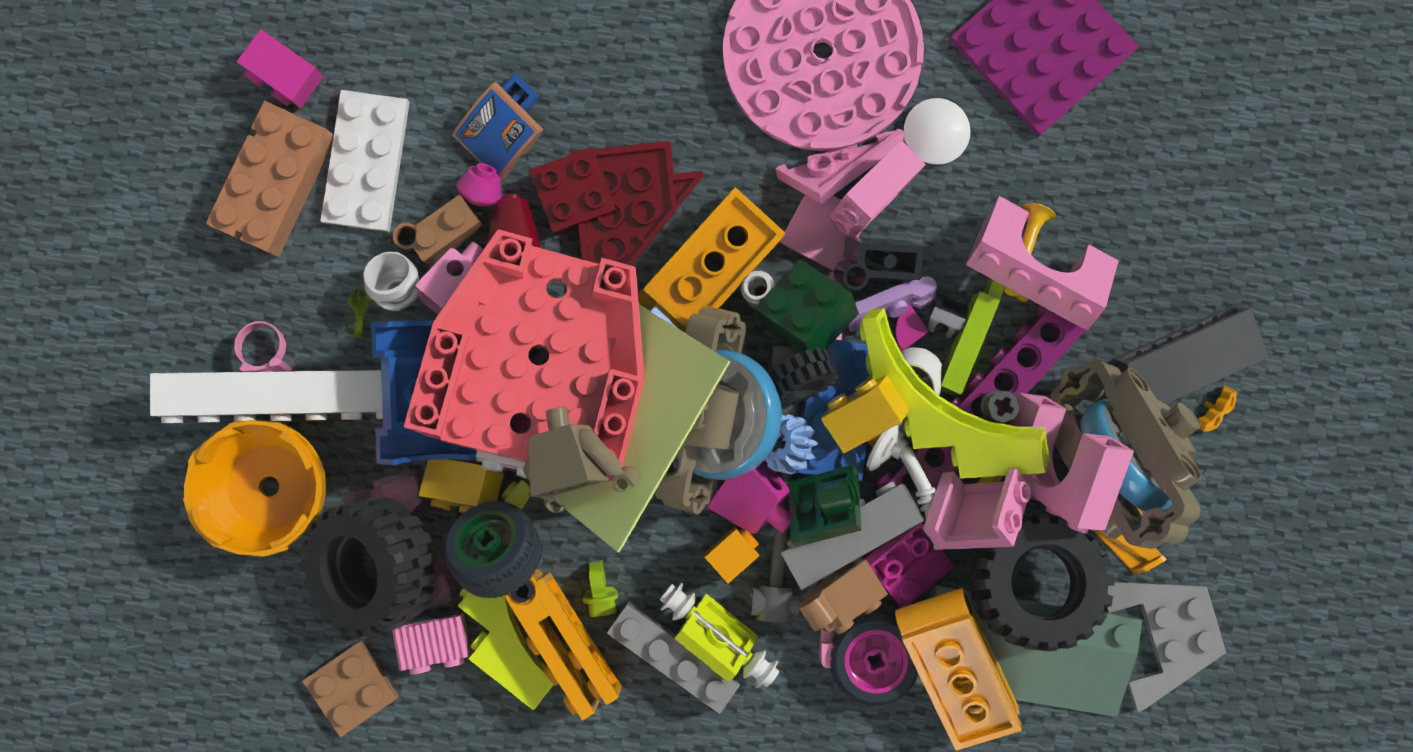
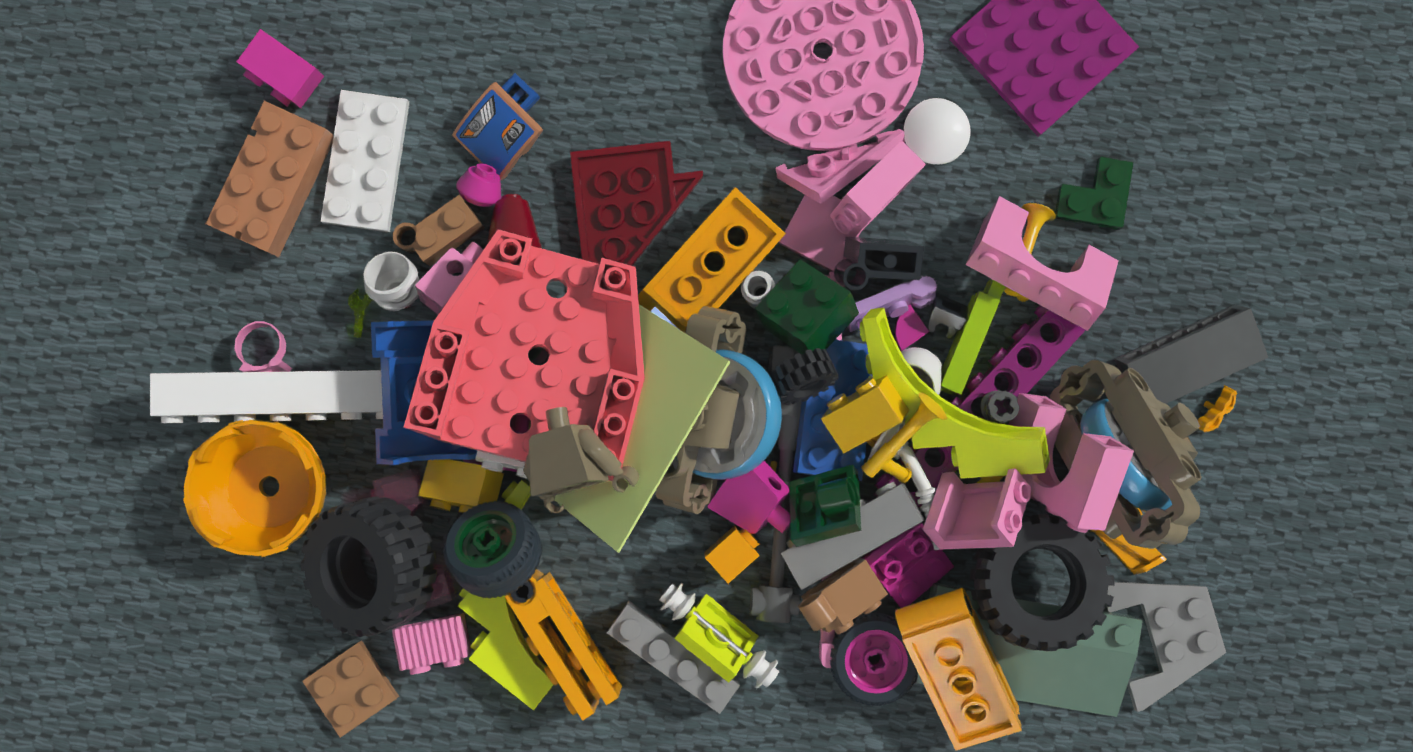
dark red hinge [529,147,616,233] -> none
lime piece [583,560,618,617] -> none
light blue gear [764,414,818,474] -> none
none -> yellow piece [862,392,947,483]
none -> dark green plate [1055,157,1134,230]

